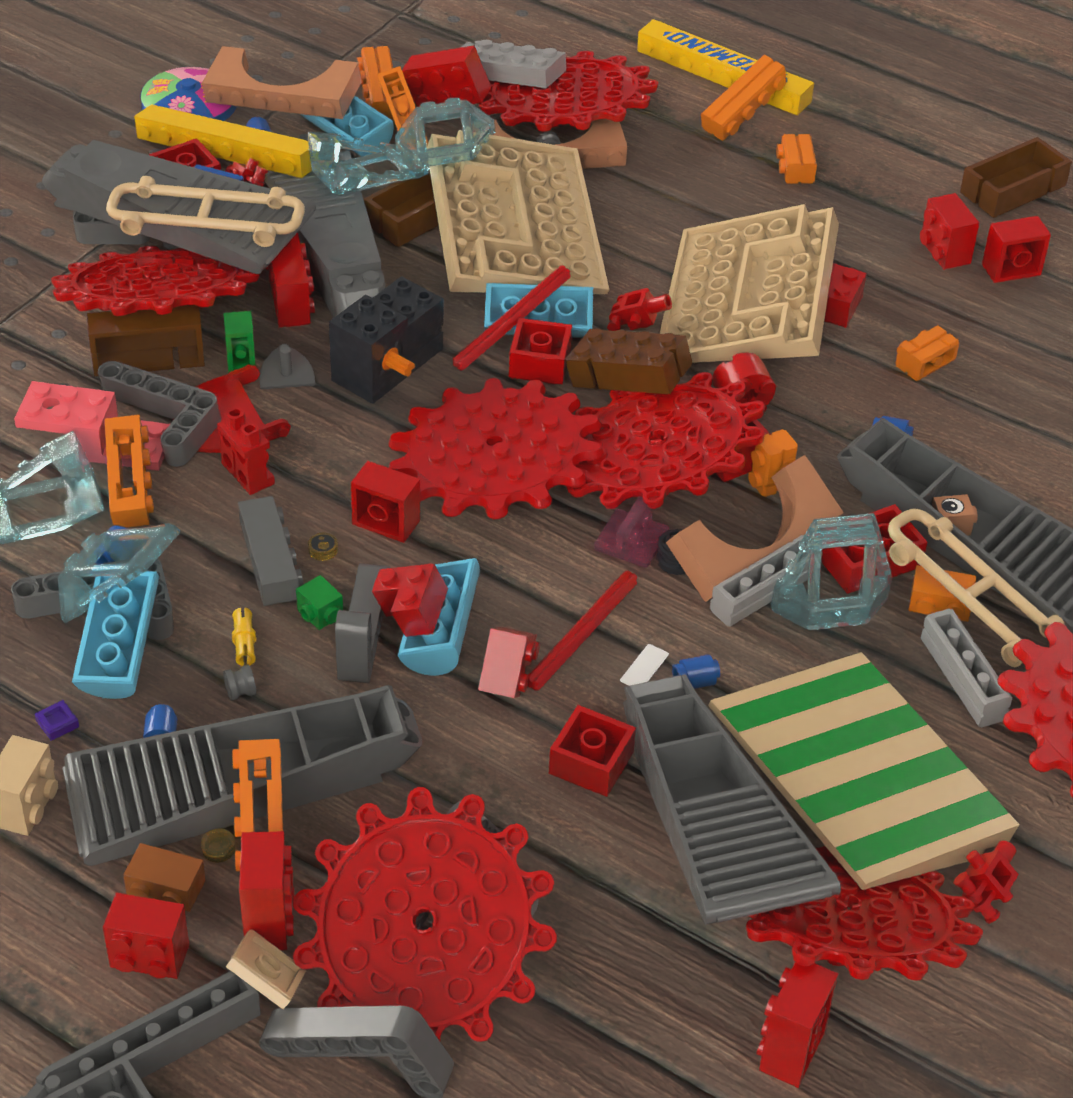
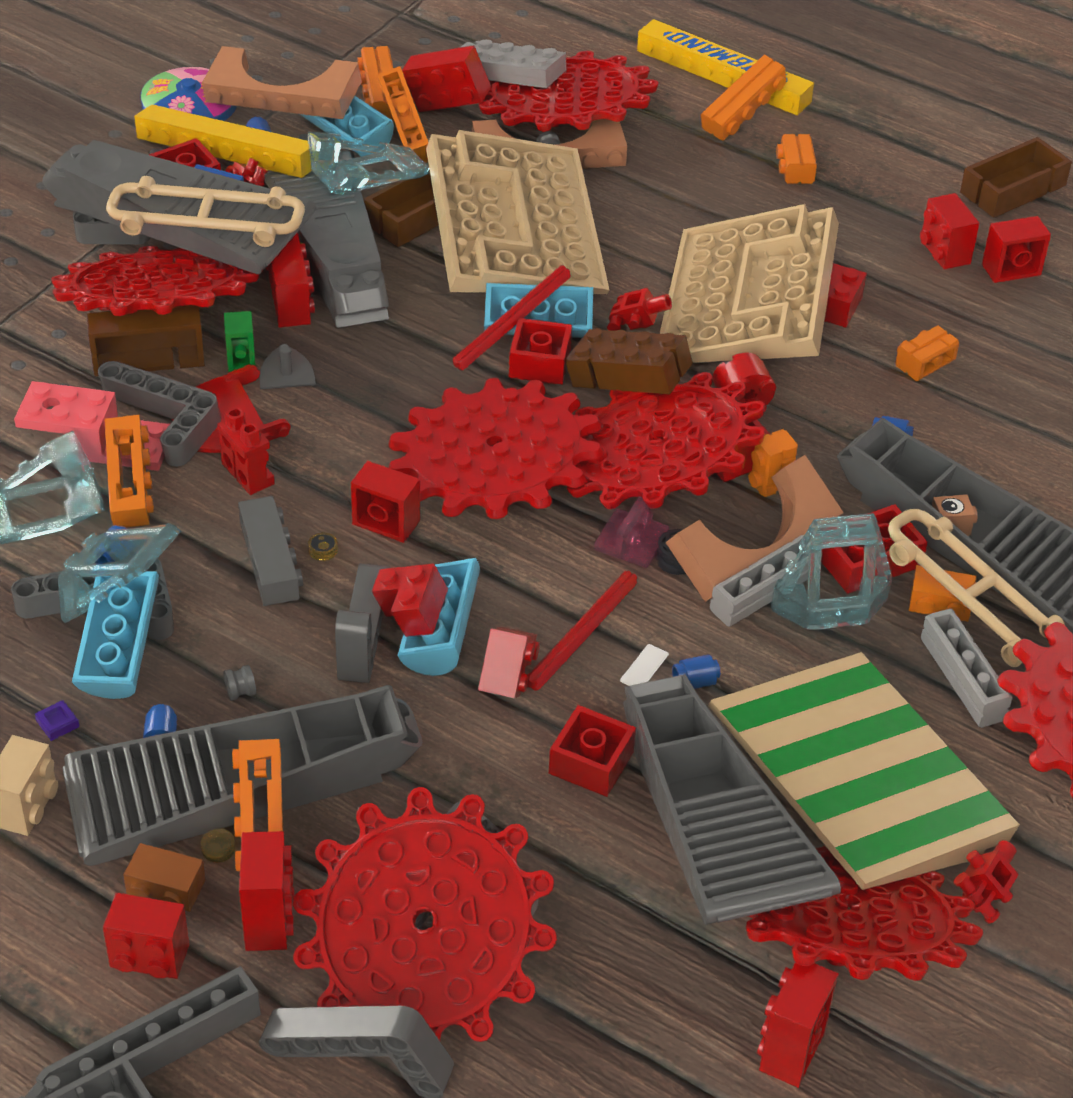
tan tile [226,929,306,1010] -> none
yellow pin [232,608,256,666] -> none
green brick [296,575,343,630] -> none
black piece [329,276,444,404] -> none
clear light blue windscreen [395,98,496,168] -> none

